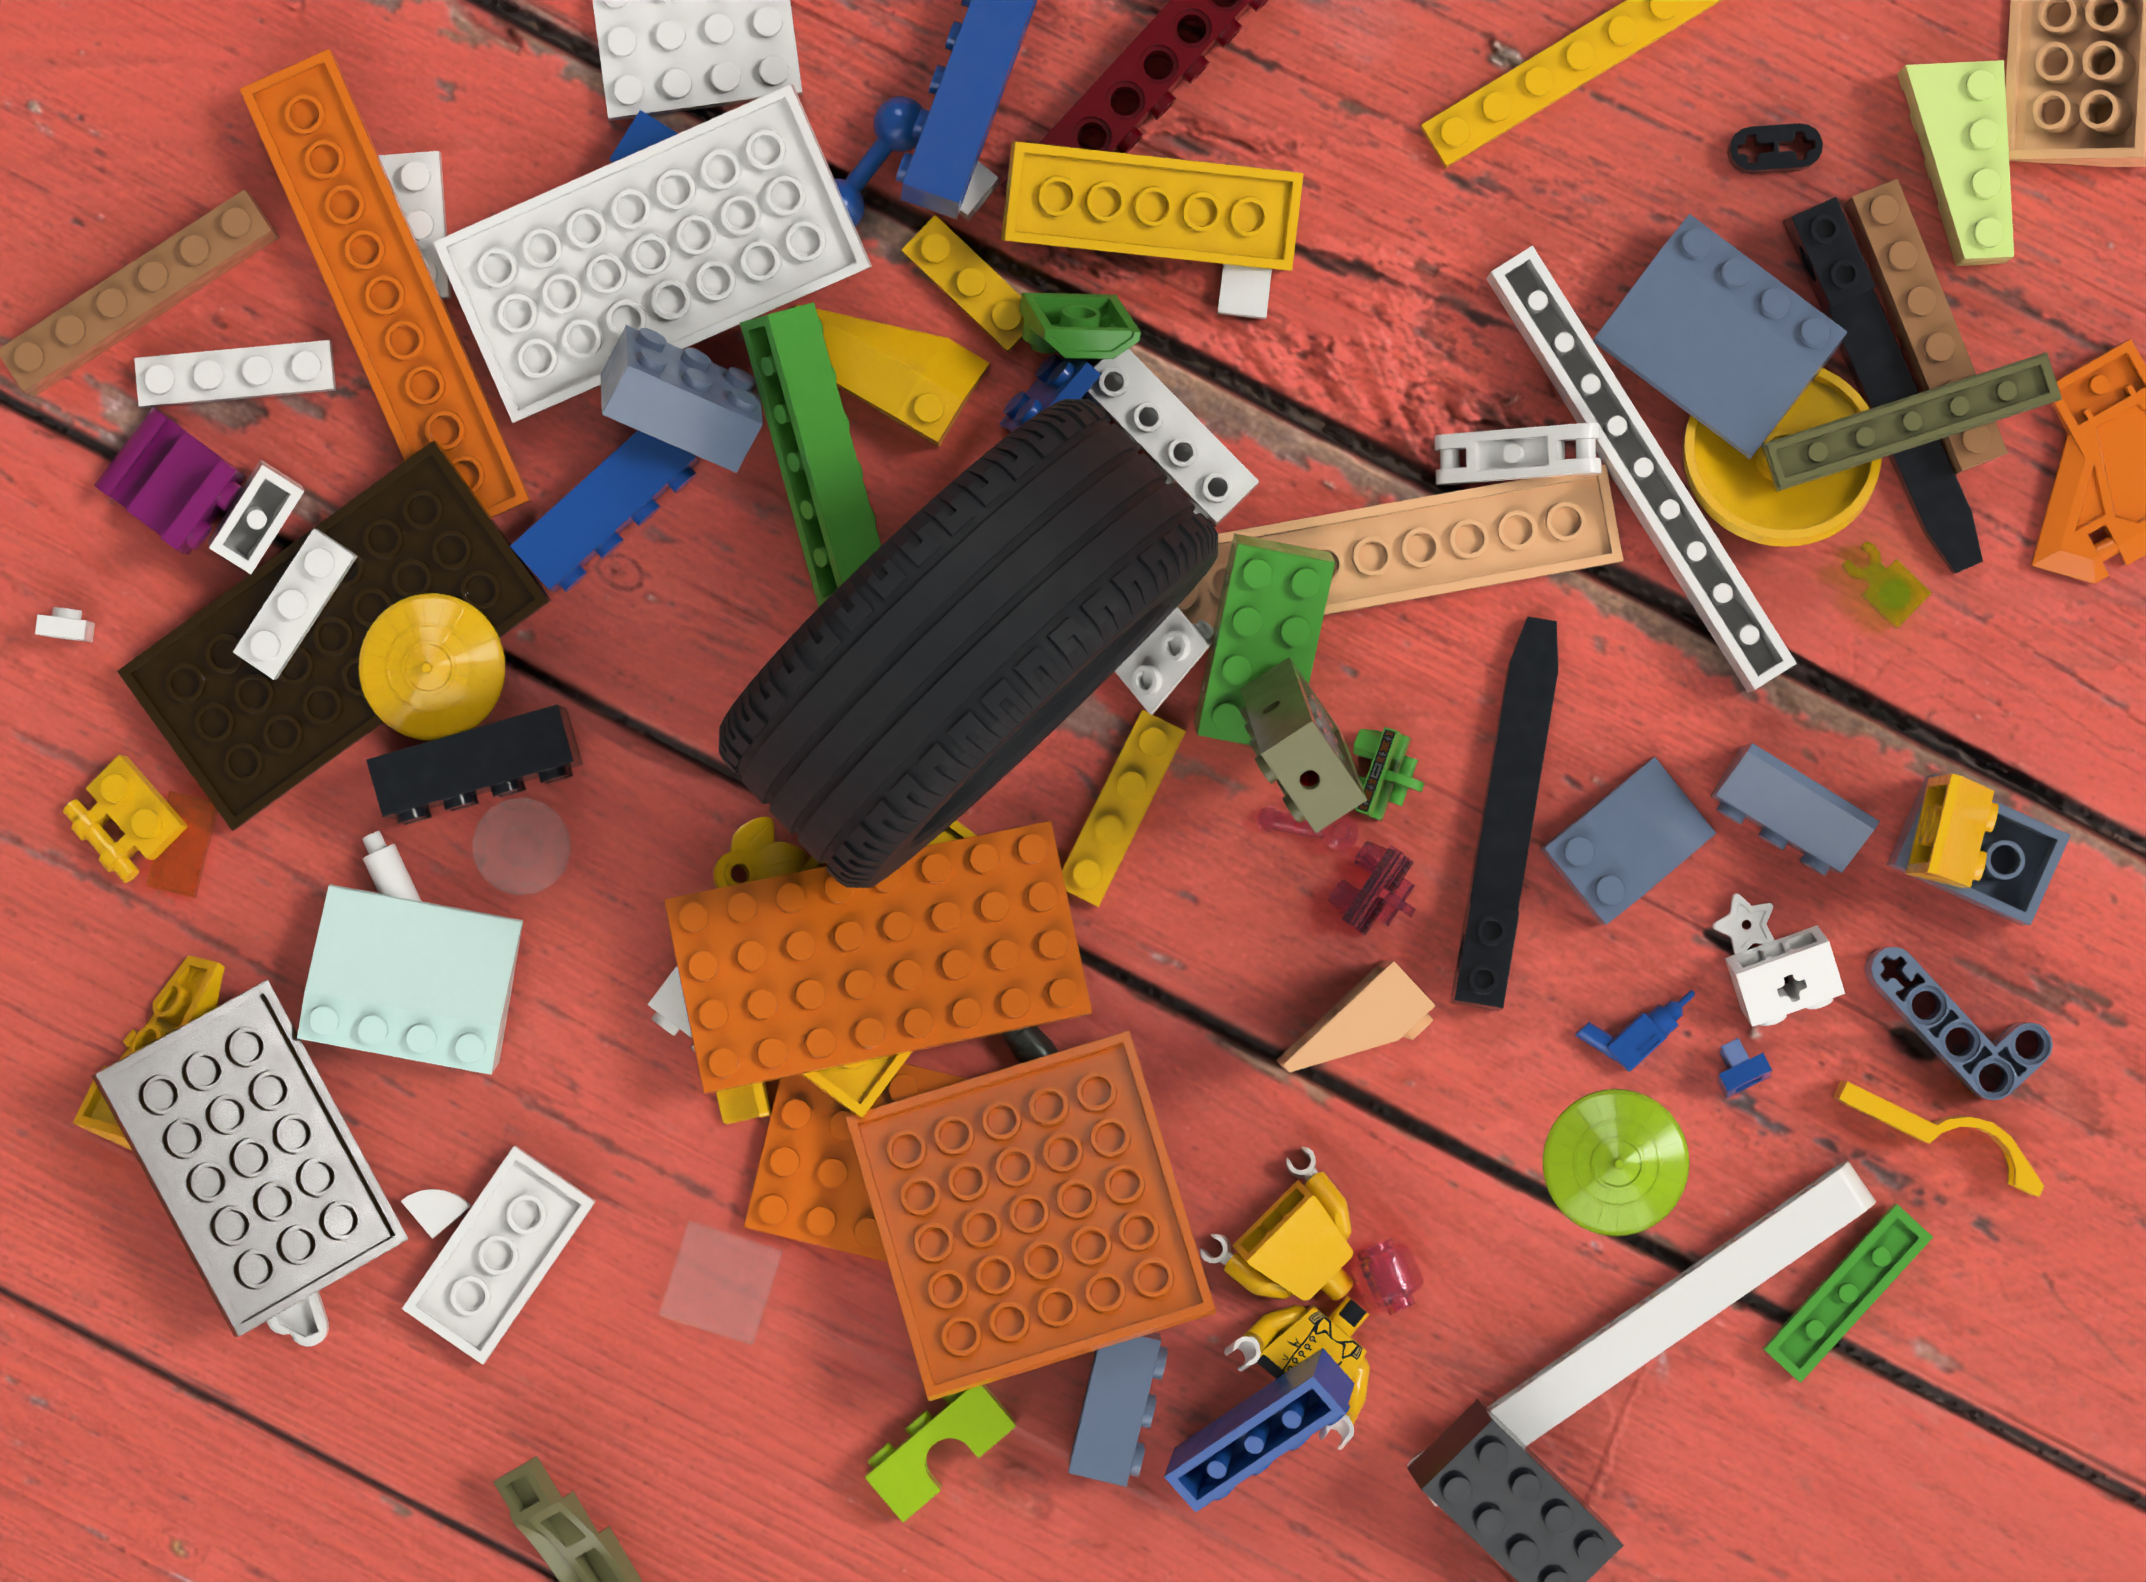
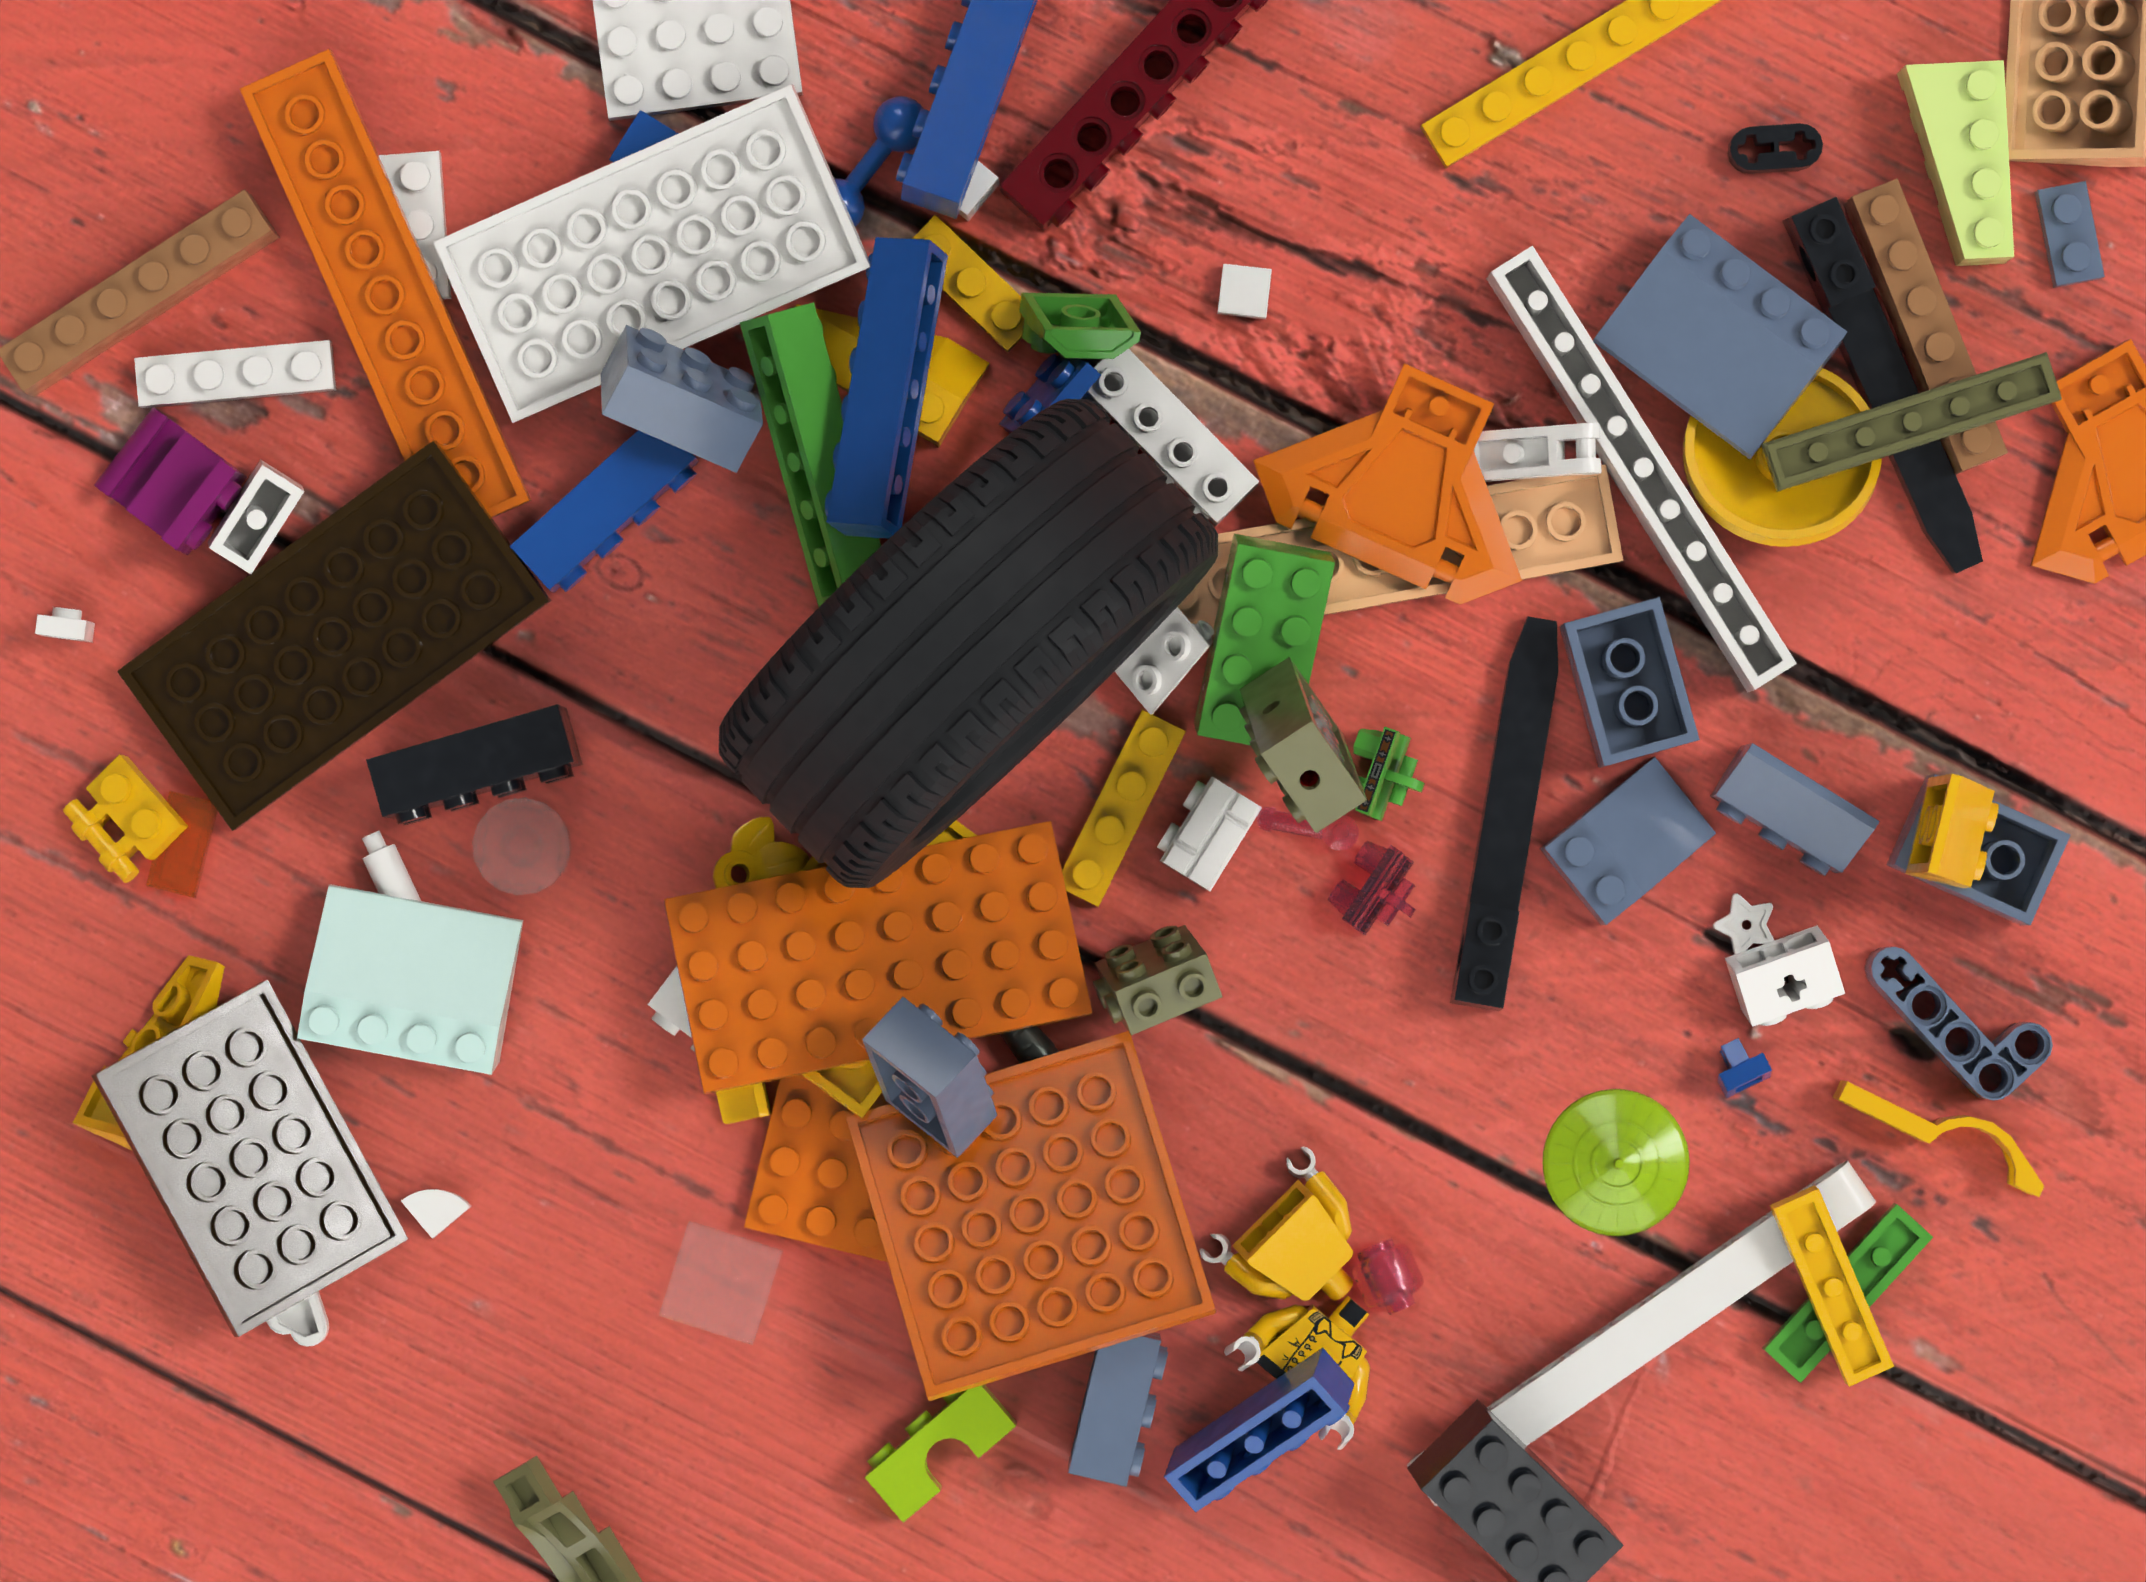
white plate [233,529,358,680] -> none
yellow hat [358,593,505,741] -> none
white plate [402,1145,596,1365] -> none
yellow plate [1001,141,1304,271] -> none
light nougat slope [1276,960,1436,1072] -> none
blue piece [1575,990,1695,1072] -> none
clear neon green plate [1842,541,1932,629] -> none
none -> blue brick [825,237,948,539]
none -> sand blue brick [862,997,997,1158]
none -> olive brick [1093,925,1223,1035]
none -> white brick [1157,777,1262,892]
none -> orange plate [1253,363,1522,605]
none -> sand blue brick [1559,597,1700,768]
none -> yellow plate [1769,1185,1894,1387]
none -> sand blue plate [2035,181,2105,288]

